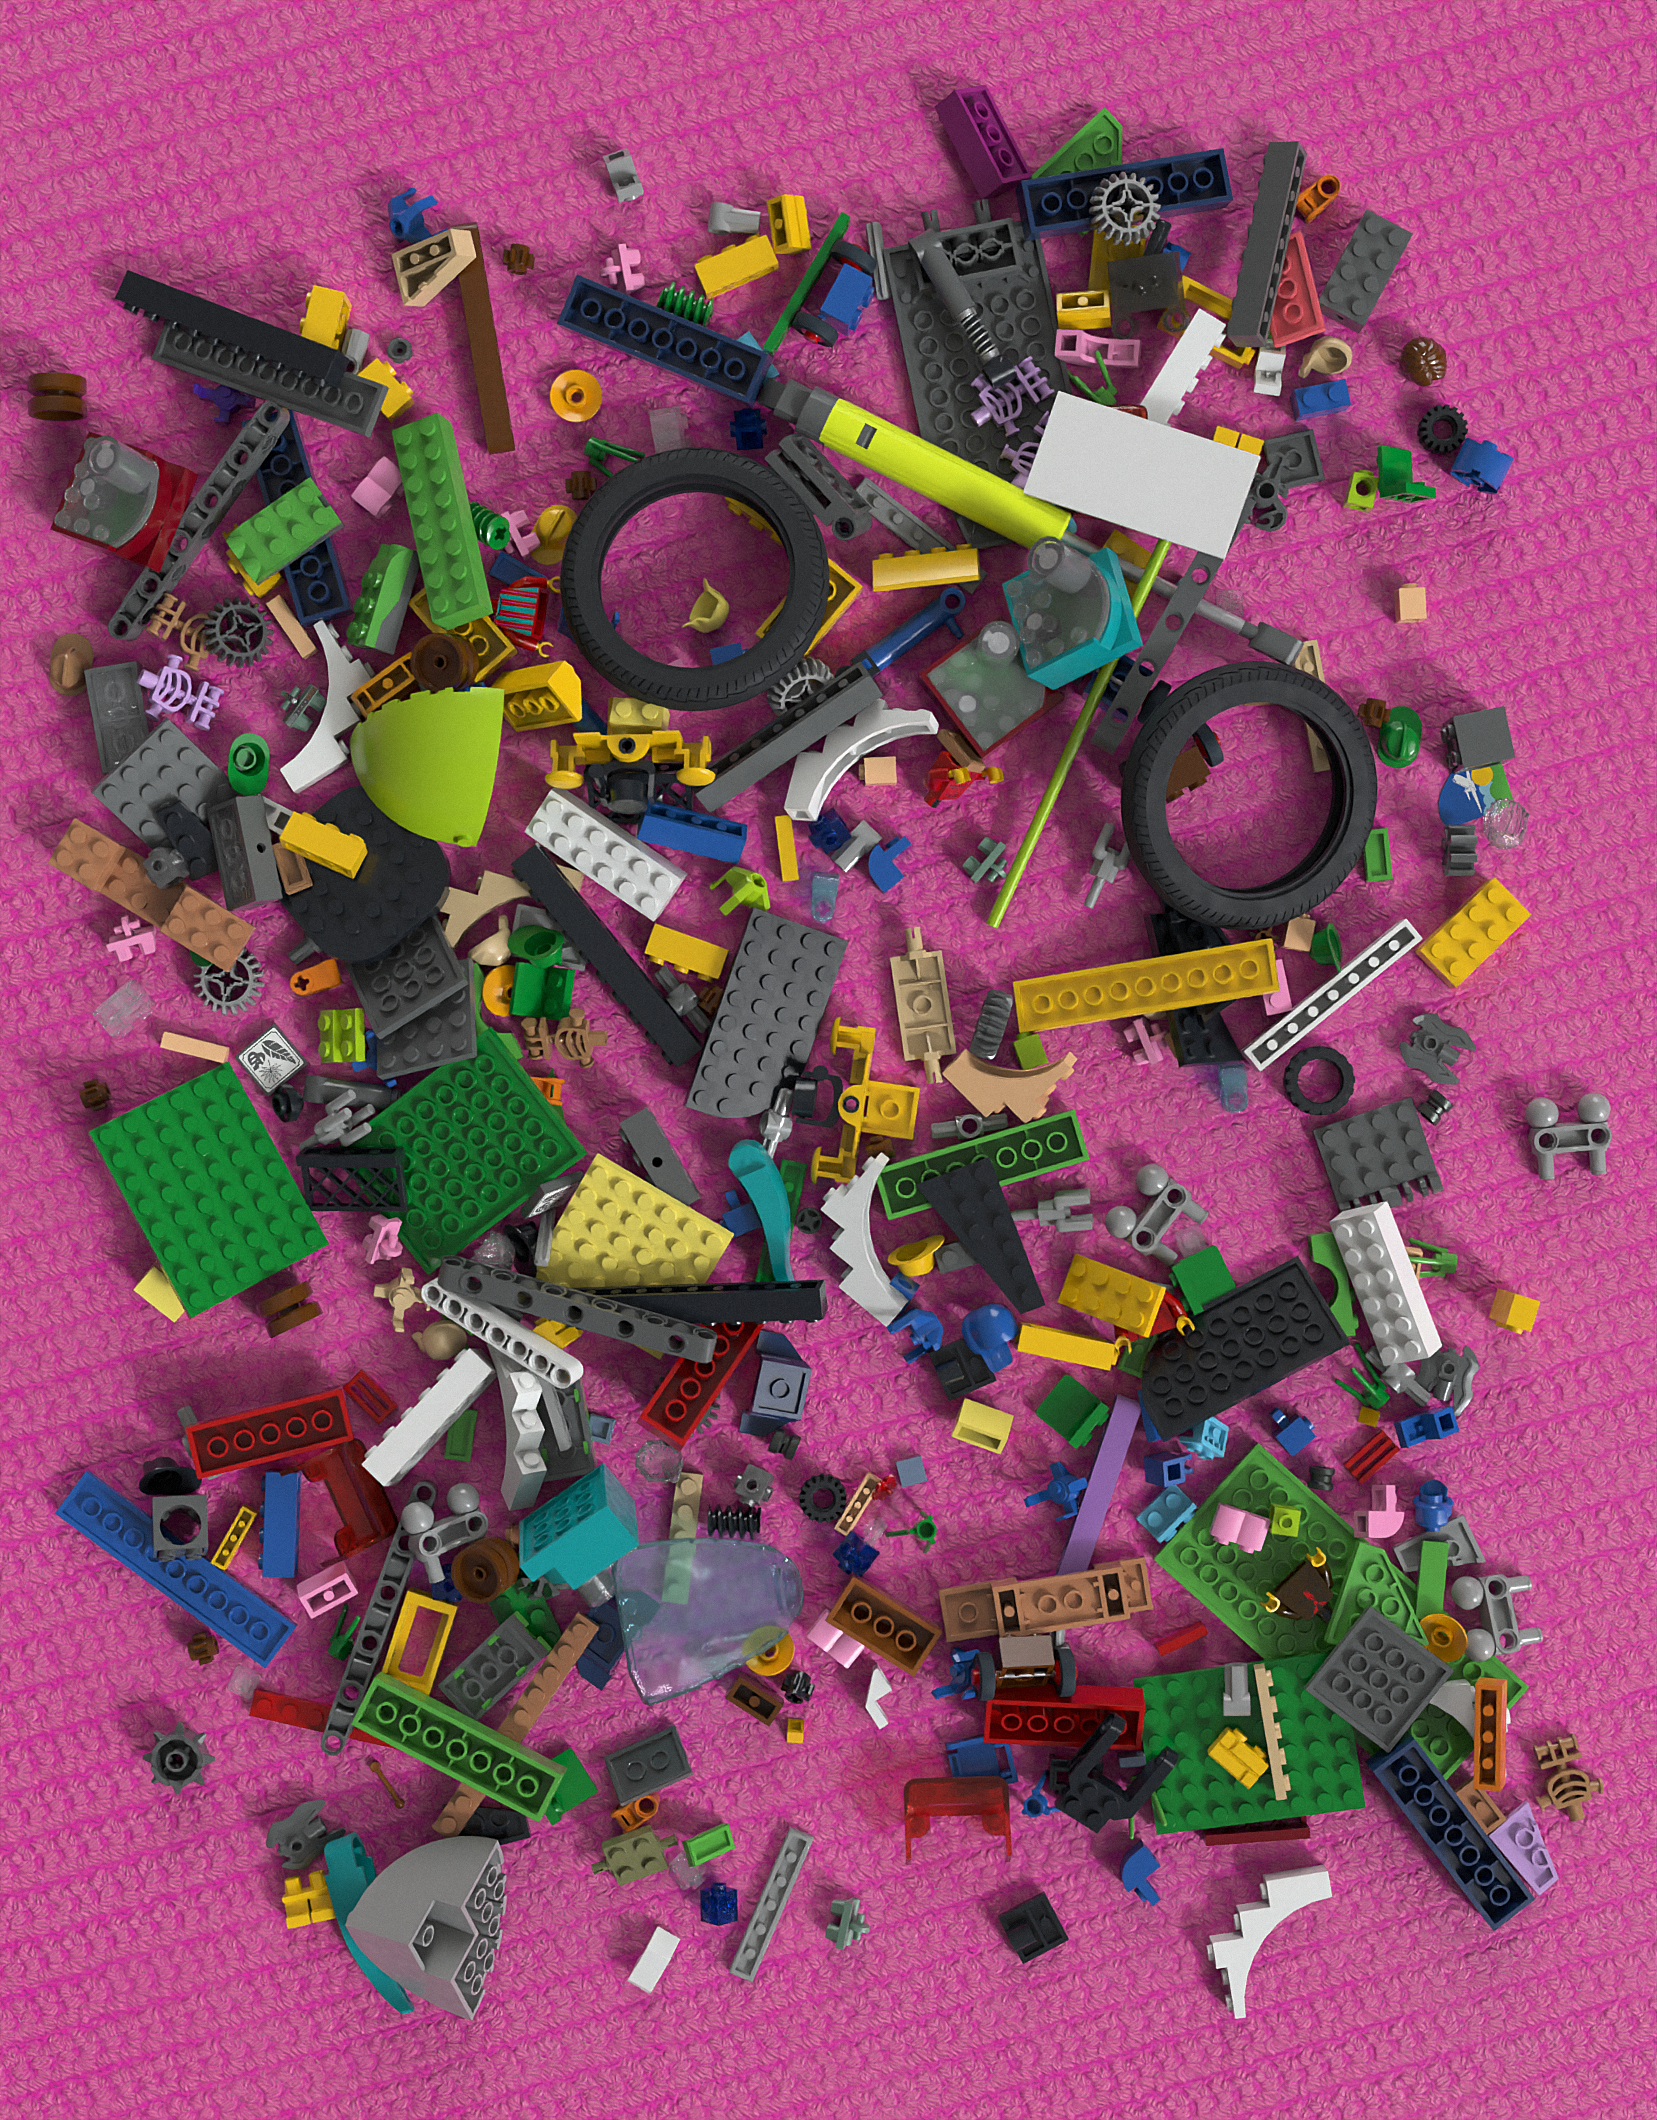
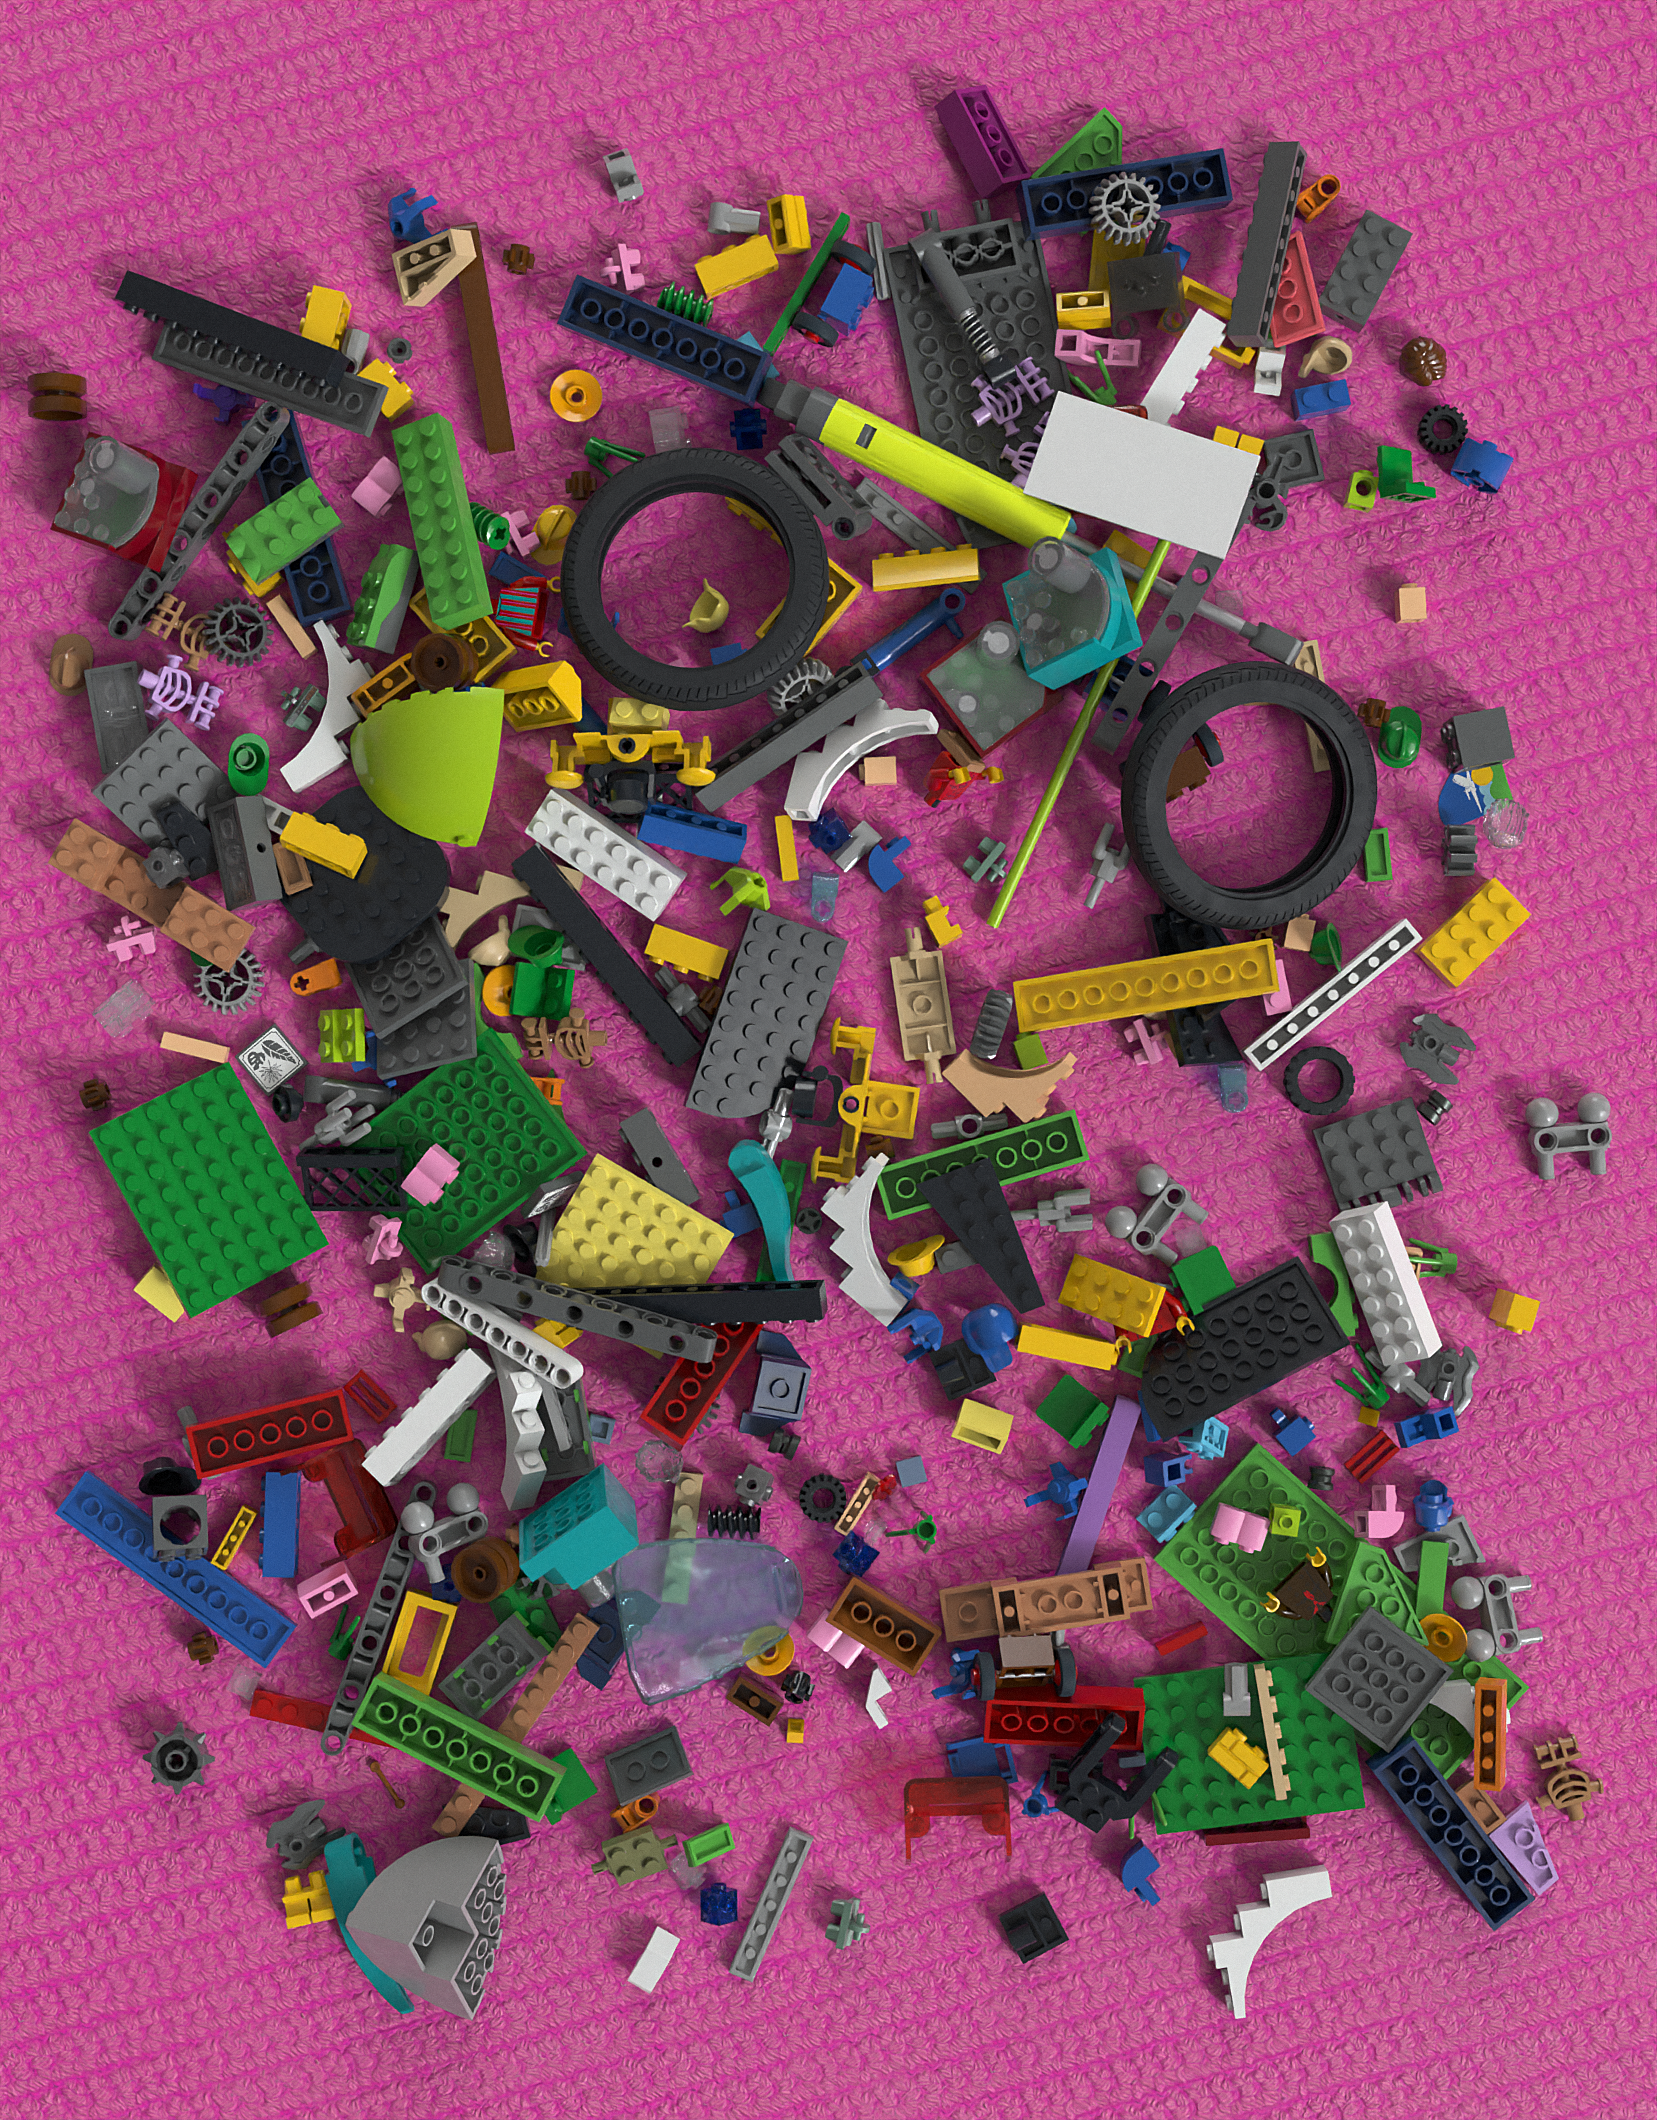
none -> bright pink brick [401,1143,460,1206]
none -> yellow hips [922,895,963,949]

